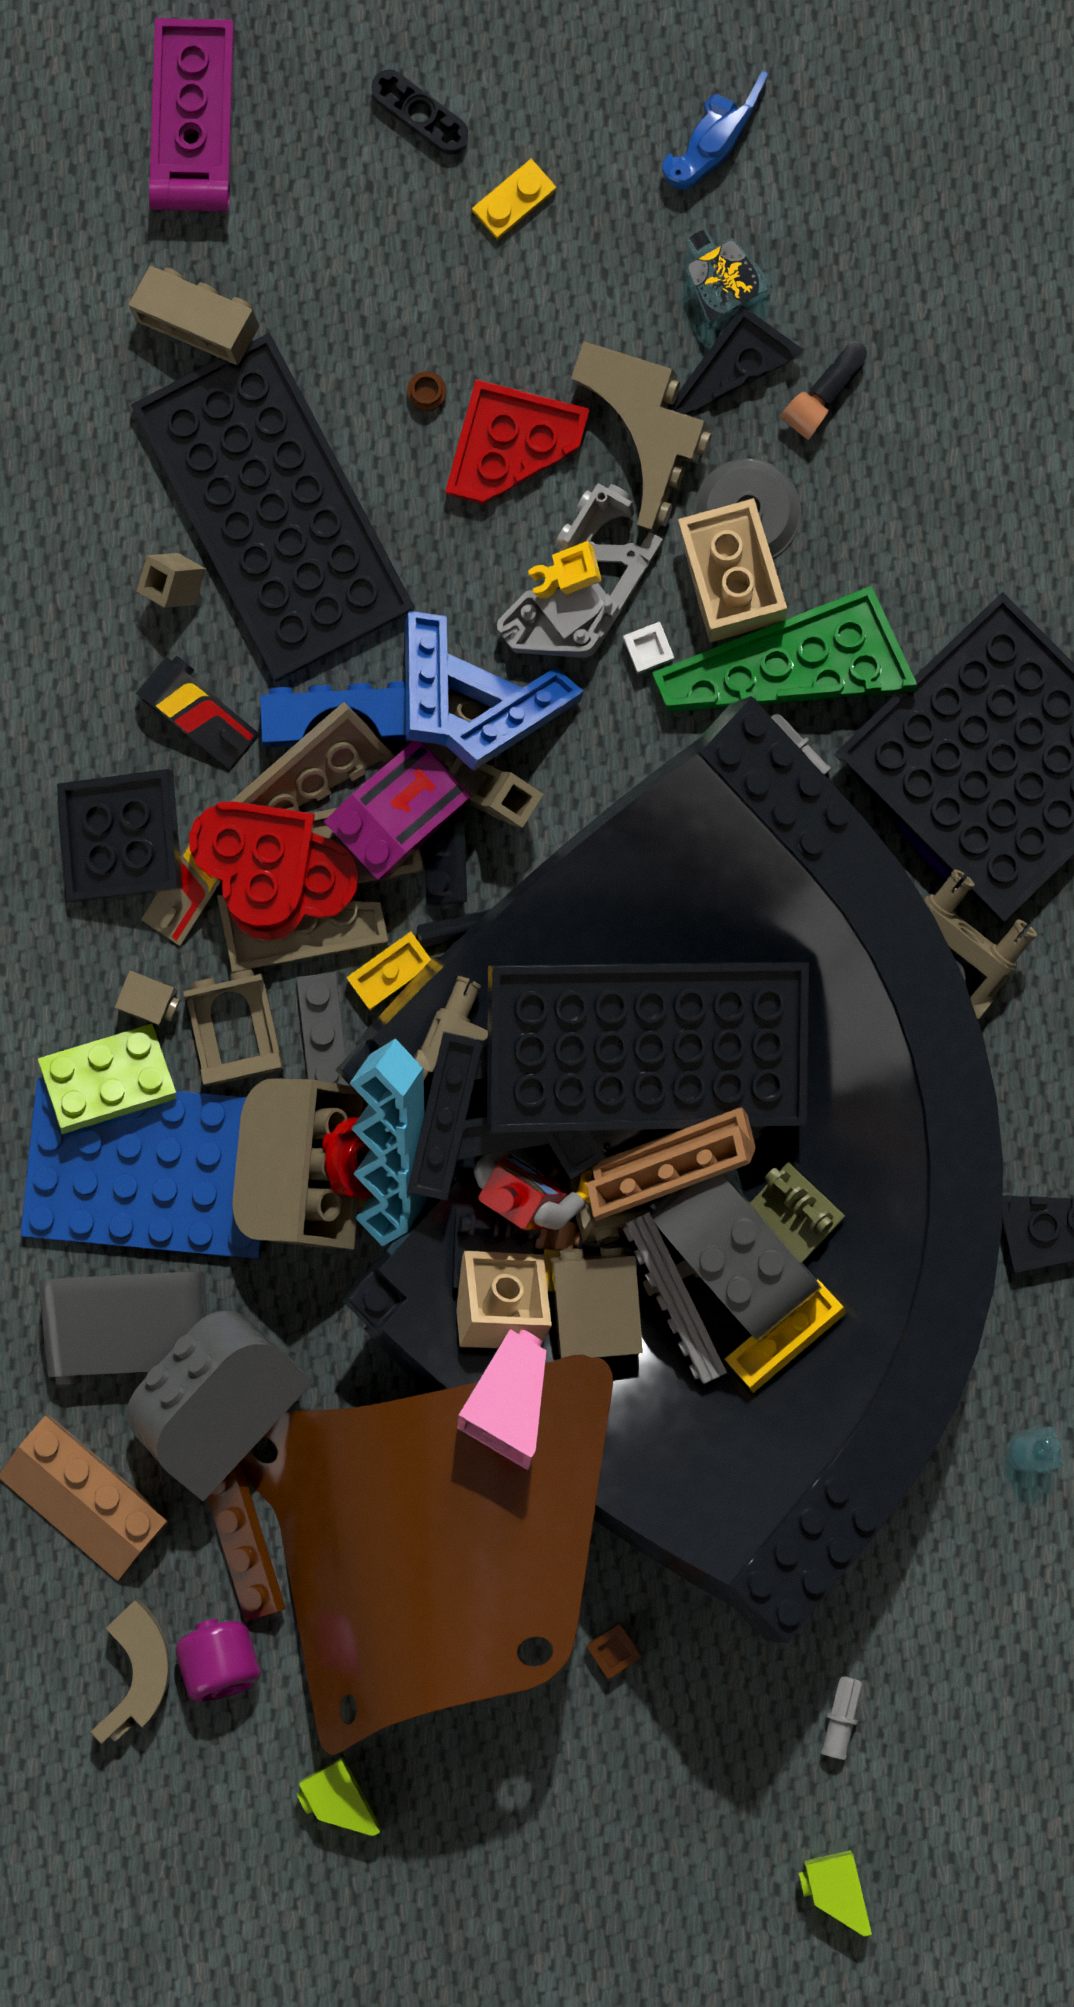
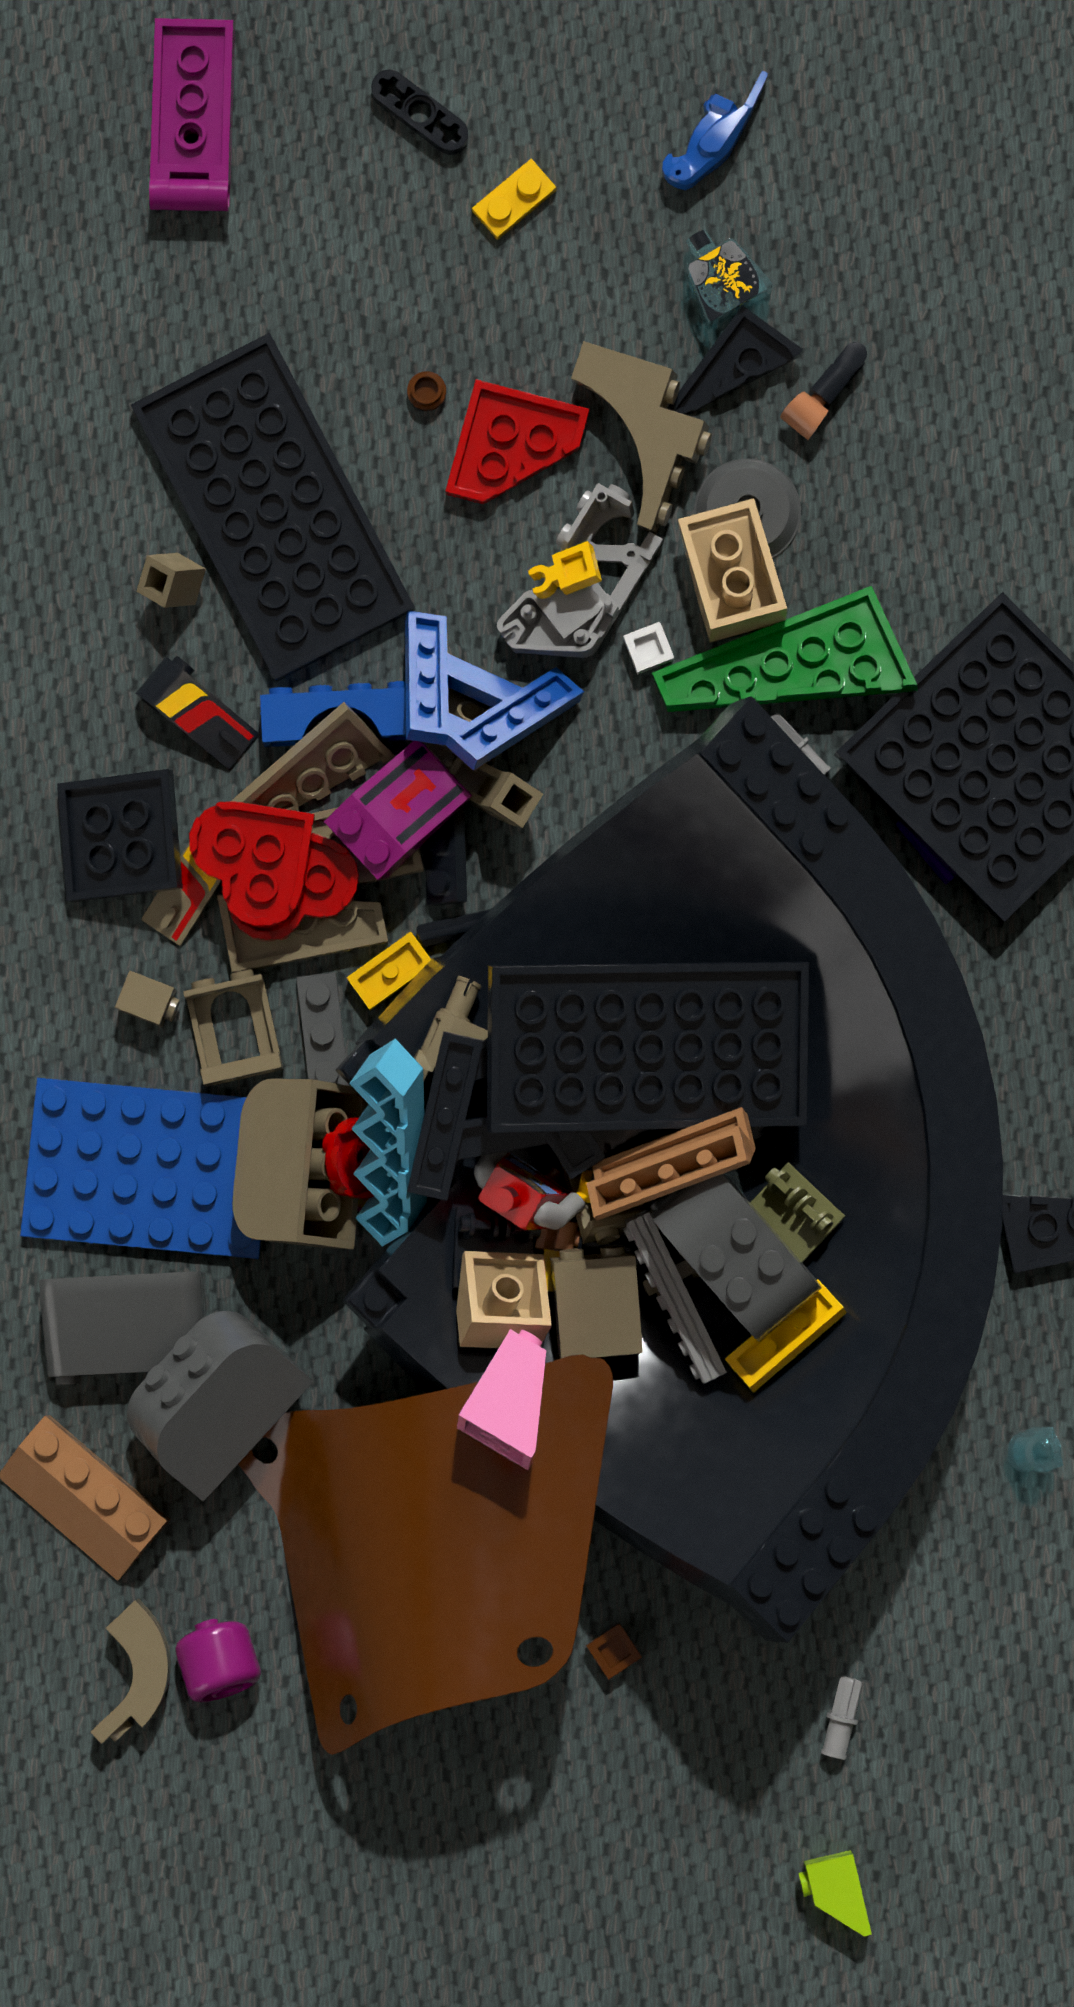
lime plate [38,1024,177,1134] -> none
dark tan brick [128,265,260,366] -> none
reddish brown plate [207,1461,286,1622] -> none
lime slope [296,1757,382,1836] -> none
dark tan connector [924,869,1037,1019] -> none

